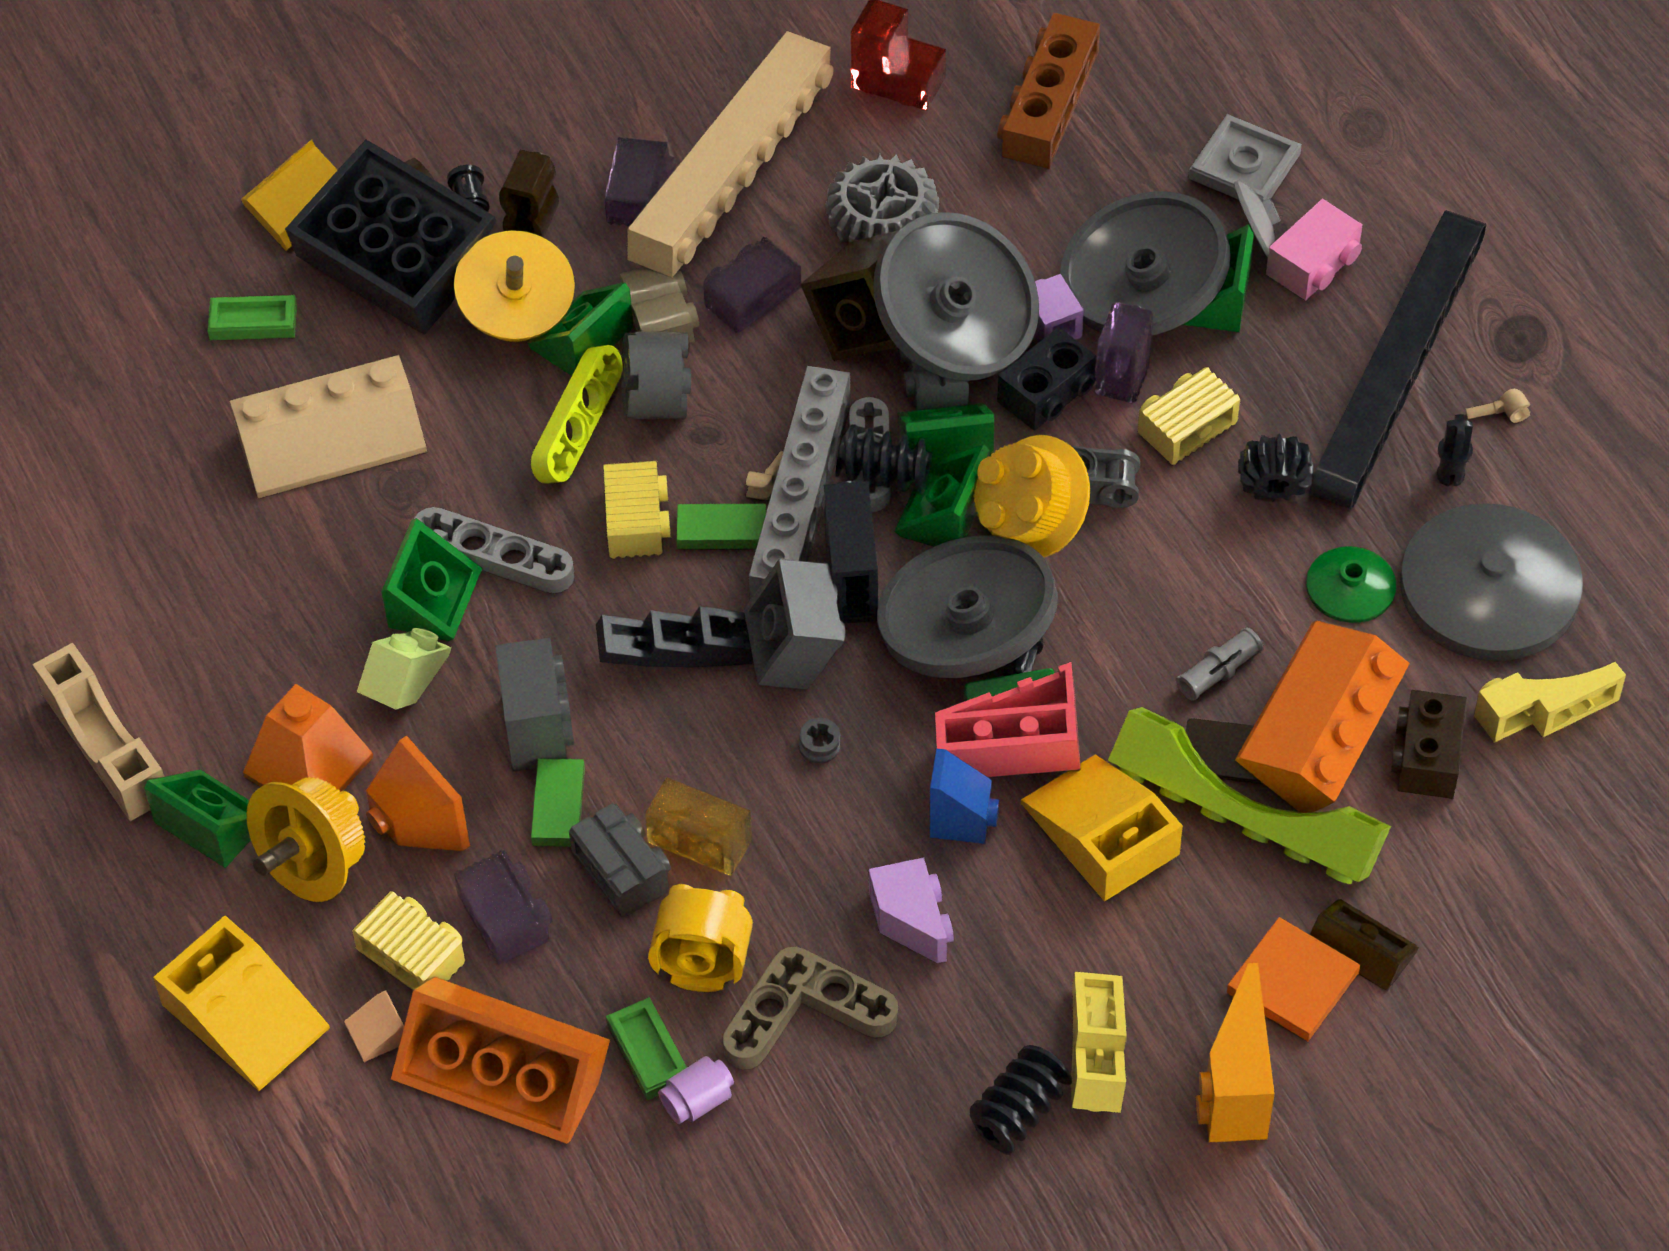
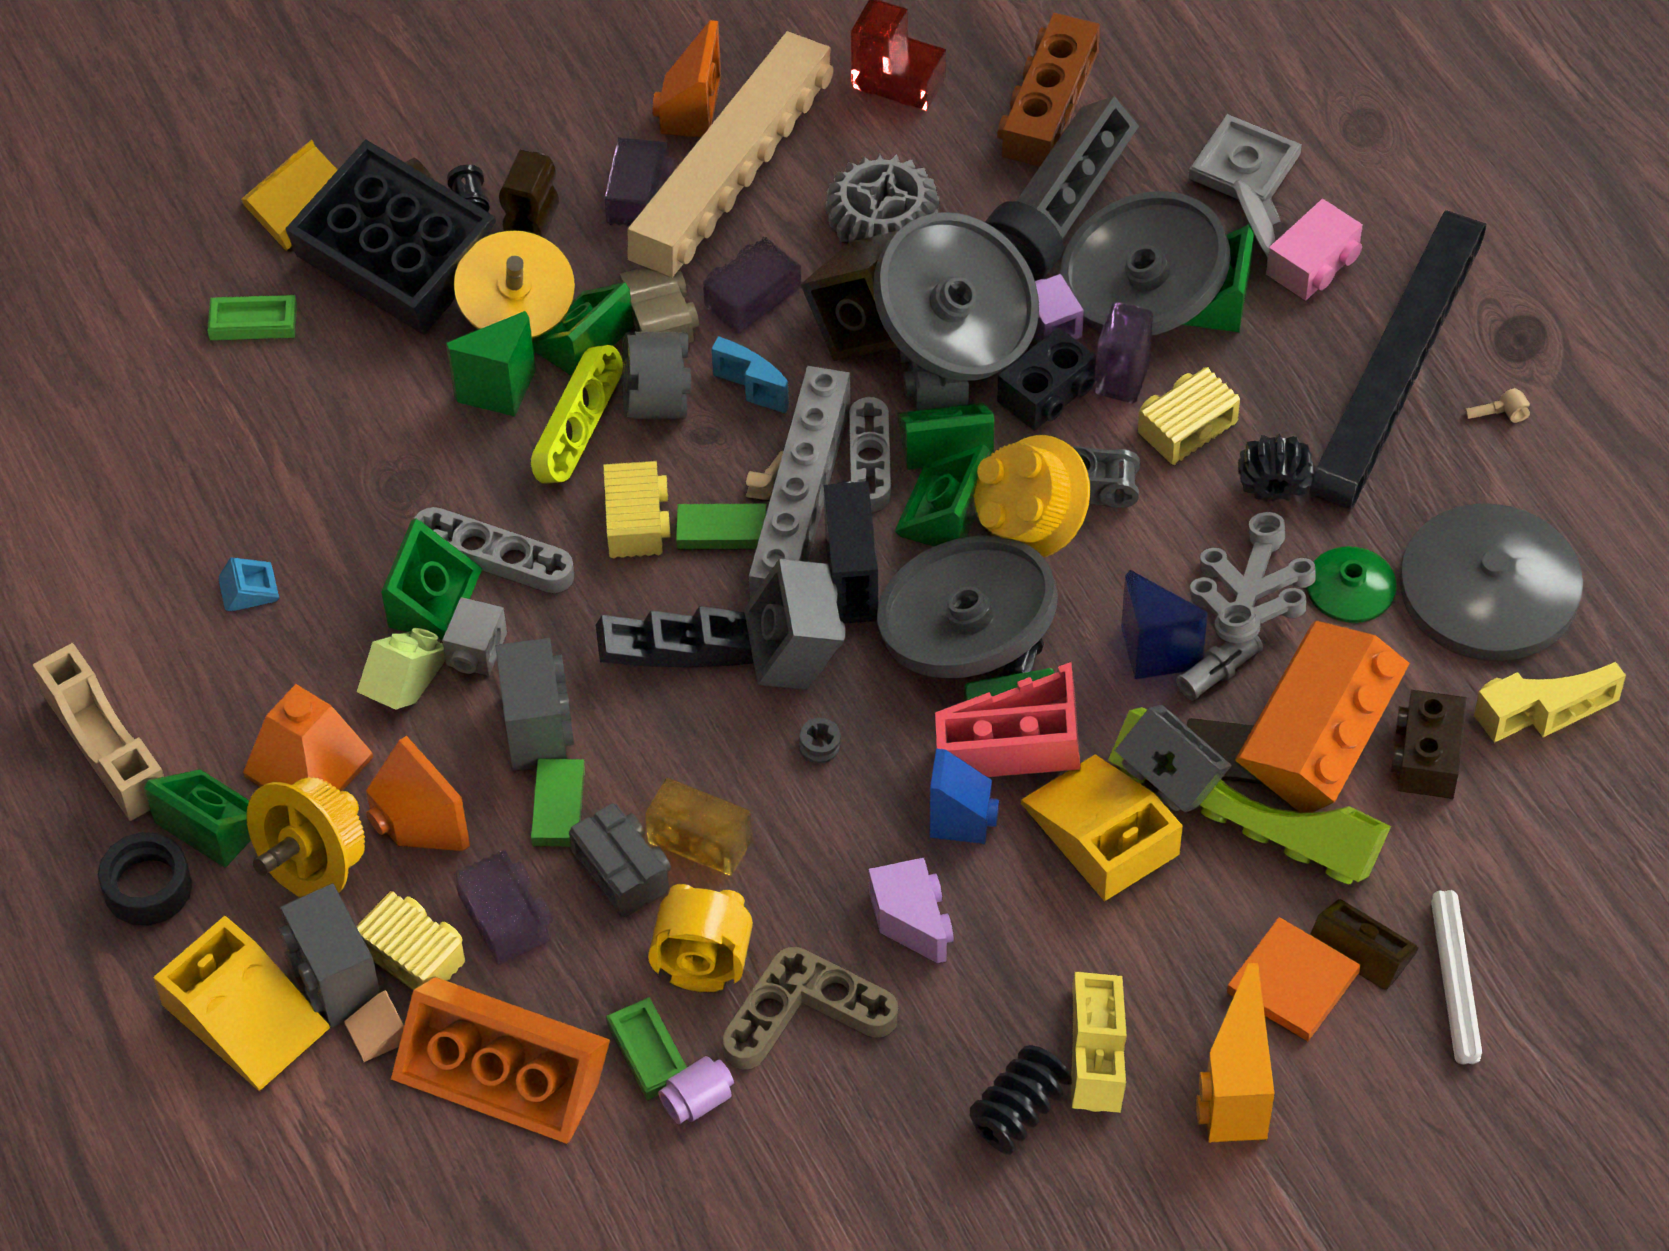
tan slope [230,355,427,498] -> none
black piece [835,424,932,495] -> none
black axle [1436,414,1473,486] -> none
none -> black tyre [98,832,192,926]
none -> dark azure slope [219,557,279,611]
none -> dark grey brick [278,883,381,1028]
none -> light grey brick [442,597,507,676]
none -> green slope [446,311,536,417]
none -> orange slope [653,20,721,137]
none -> dark azure slope [711,336,789,414]
none -> black tyre [985,201,1064,281]
none -> dark grey brick [1017,96,1139,249]
none -> dark grey brick [1114,705,1232,812]
none -> clear blue slope [1121,570,1208,679]
none -> light grey plant [1190,512,1316,643]
none -> white axle [1431,890,1482,1064]

